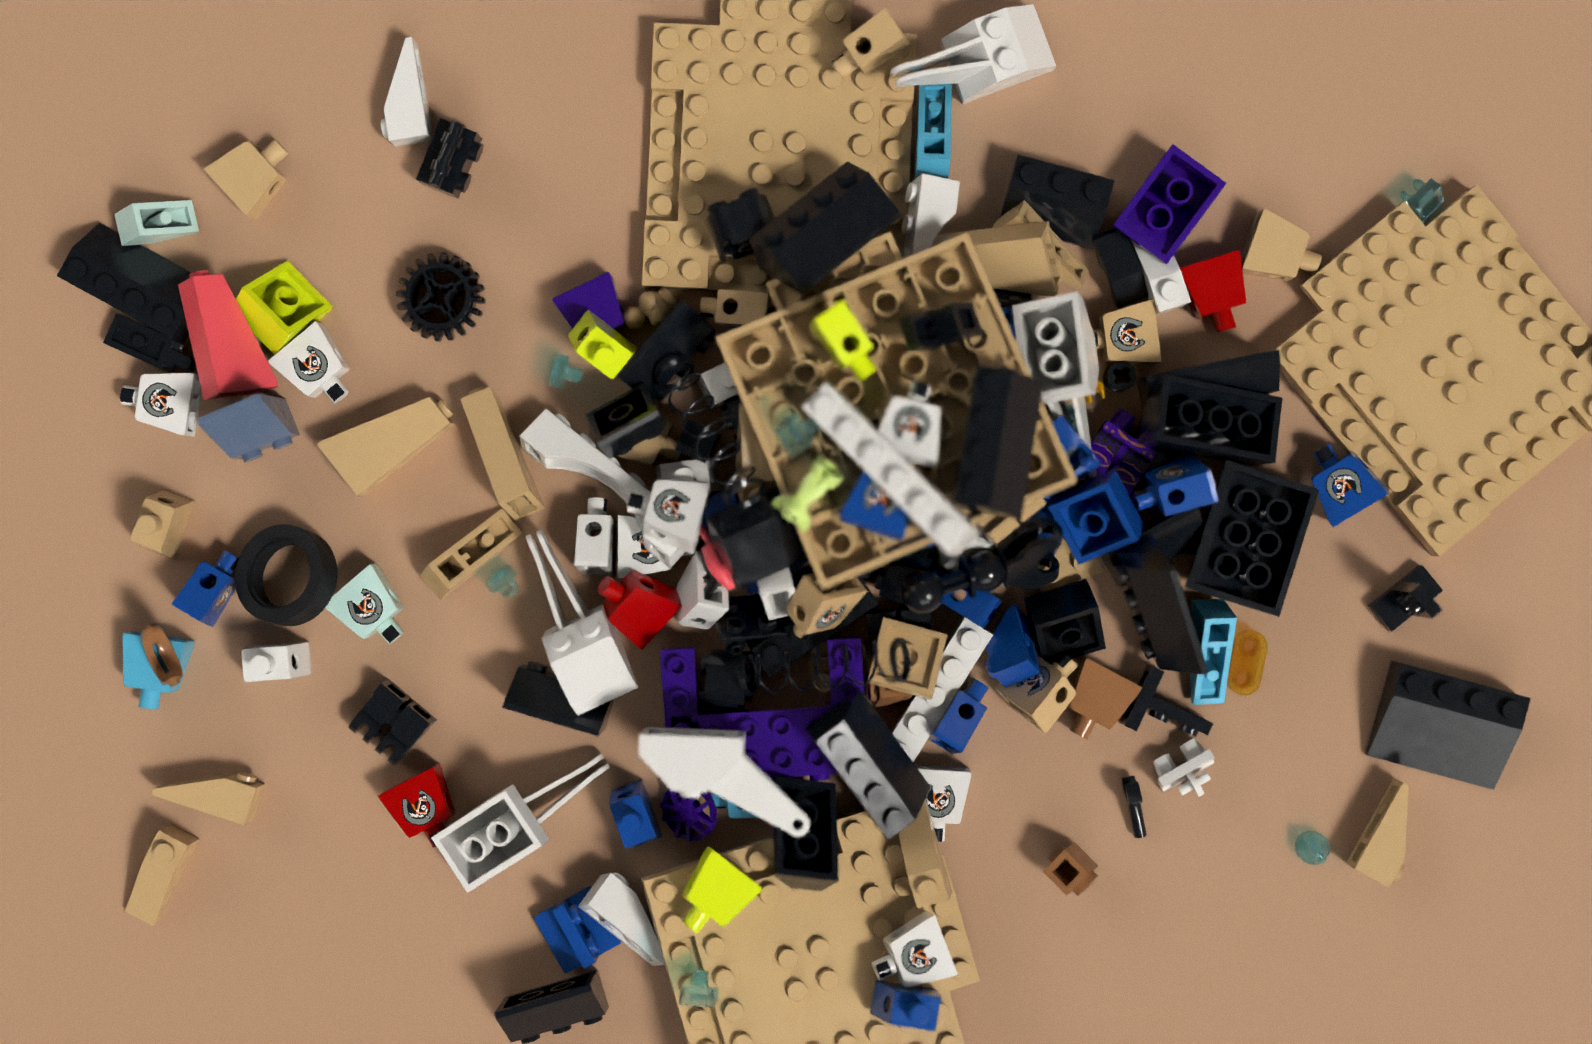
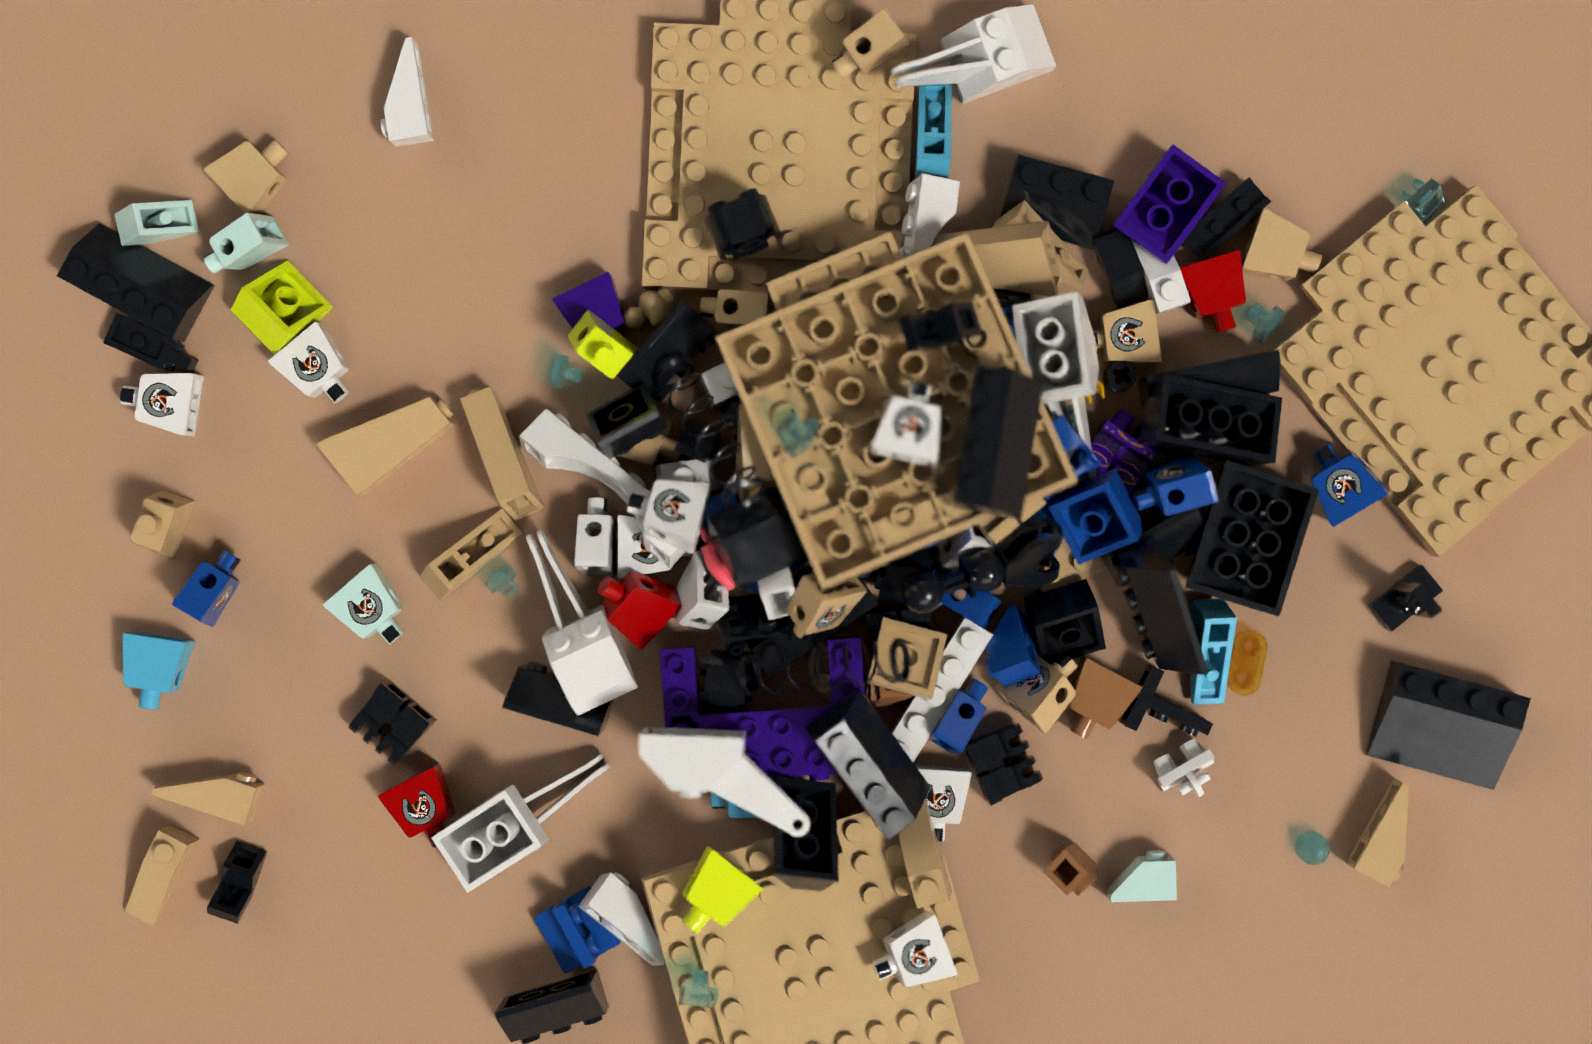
medium nougat helmet [141,624,183,687] -> none
coral slope [178,270,278,400] -> none
sand blue slope [196,393,300,463] -> none
black tyre [235,524,337,626] -> none
white torso [242,642,312,682] -> none
black gear [396,253,486,342] -> none
black brick [416,118,484,199] -> none
blue torso [609,779,663,849] -> none
dark purple wheel [660,788,717,842] -> none
black slope [749,161,901,295] -> none
yellowish green animal [772,455,845,532] -> none
white arch [802,382,982,557] -> none
neon yellow torso [808,300,877,381] -> none
blue torso [839,470,908,542] -> none
blue torso [870,980,941,1031] -> none
black bar [1121,776,1147,838] -> none
none -> light aqua torso [204,213,289,273]
none -> black slope [207,840,267,924]
none -> black legs [964,723,1043,806]
none -> light aqua slope [1106,850,1177,902]
none -> black hinge [1184,177,1271,261]
none -> clear light blue tile [1247,303,1287,345]

